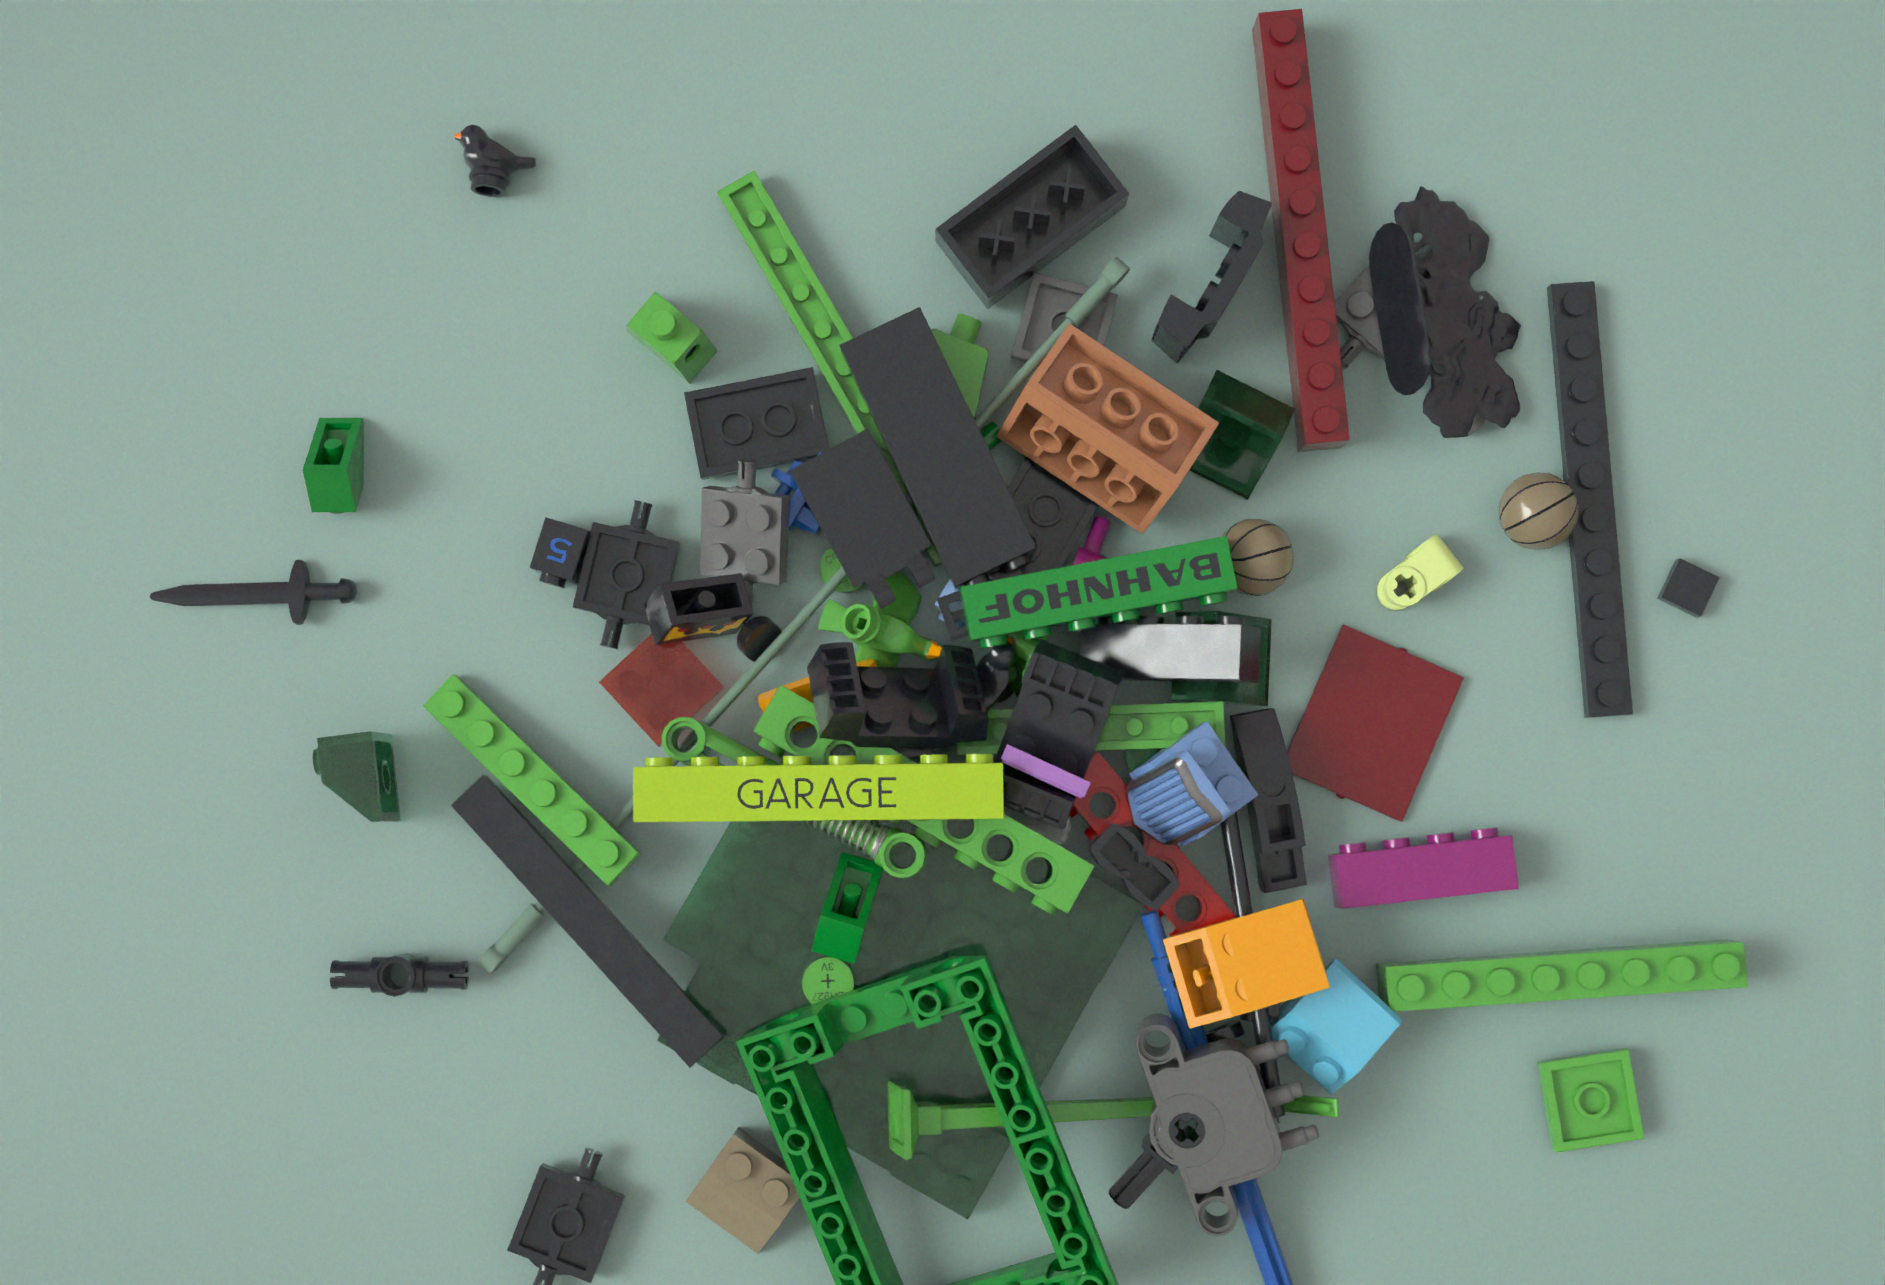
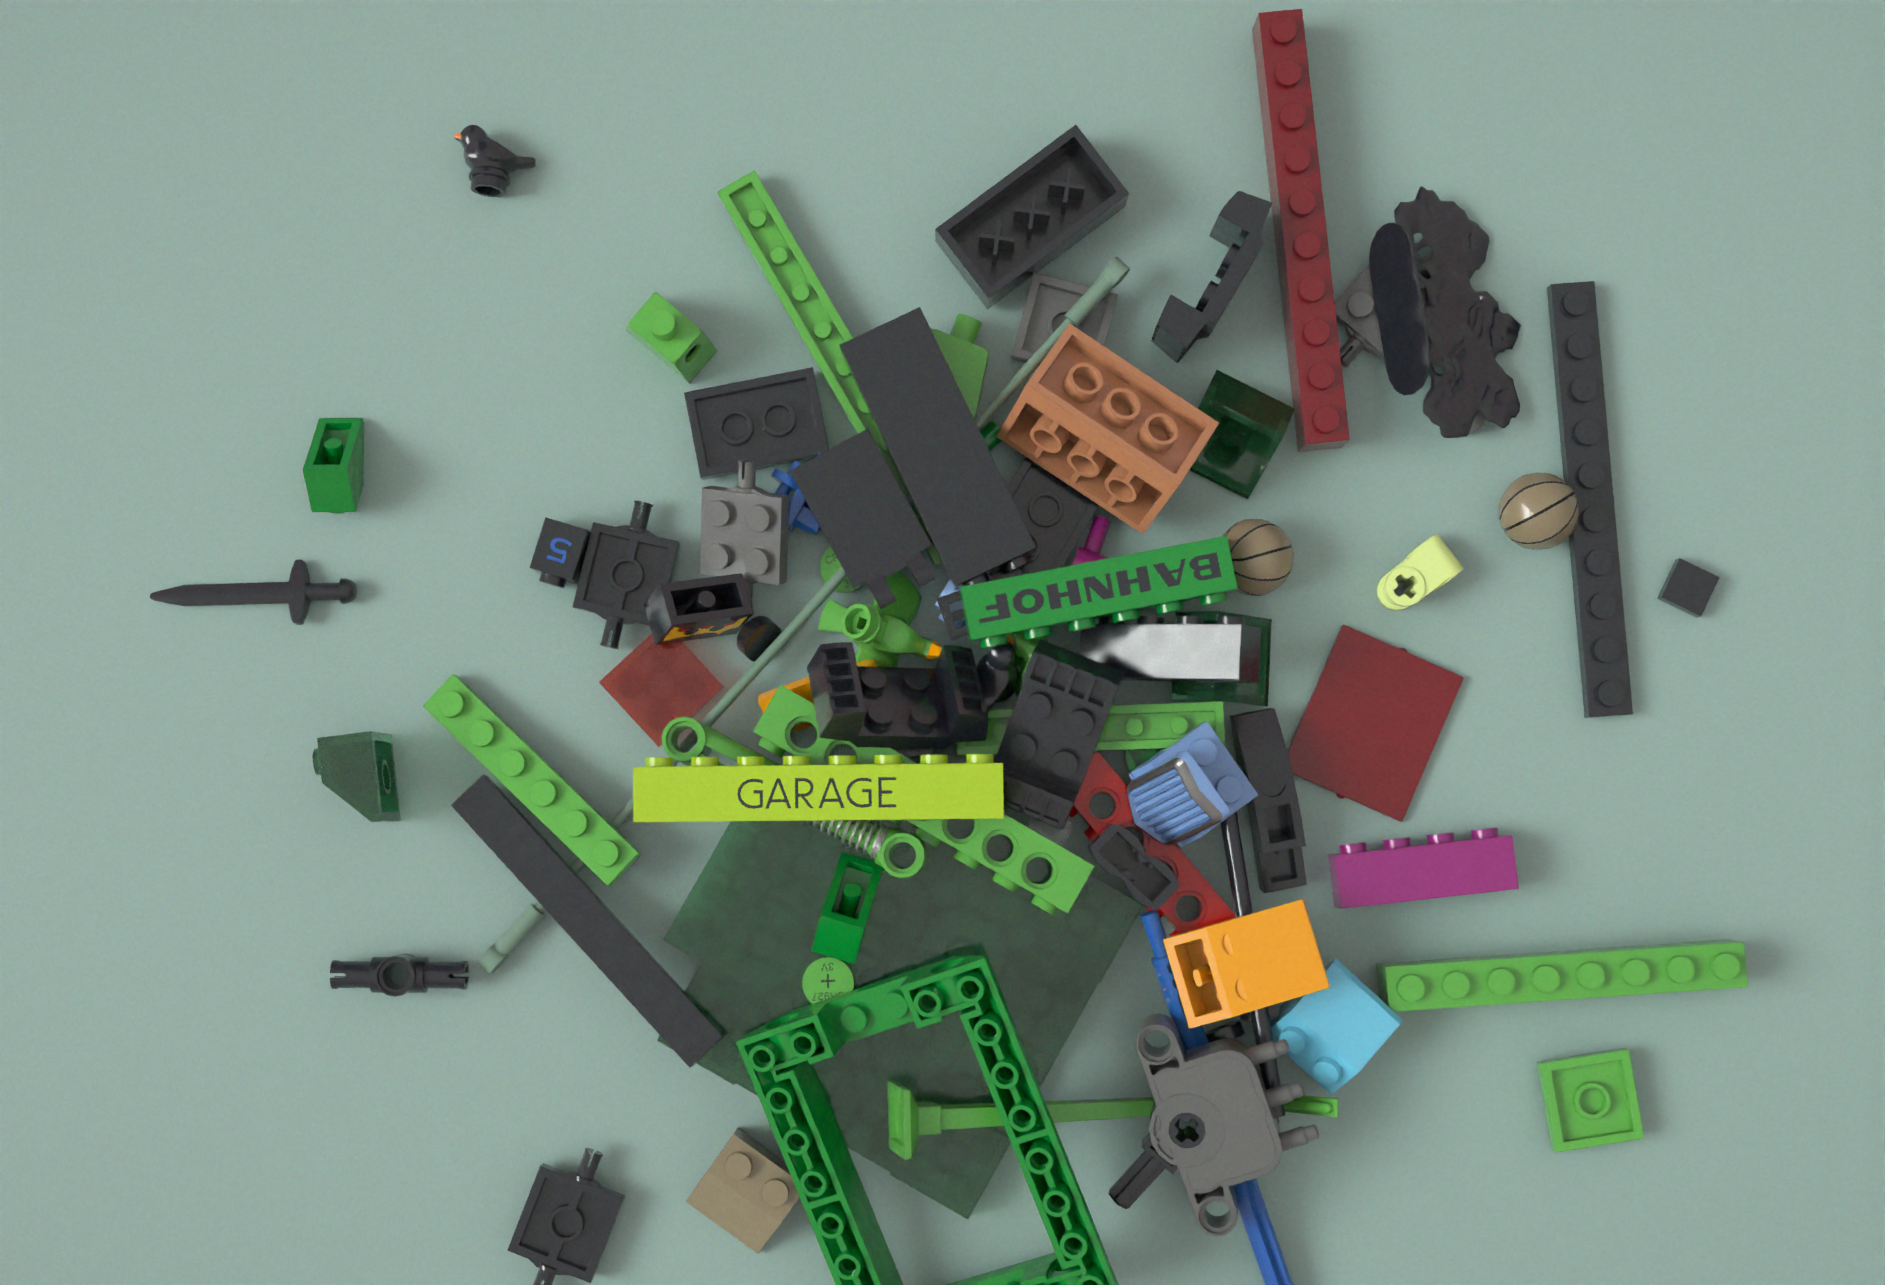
medium lavender tile [1001,744,1091,799] -> none

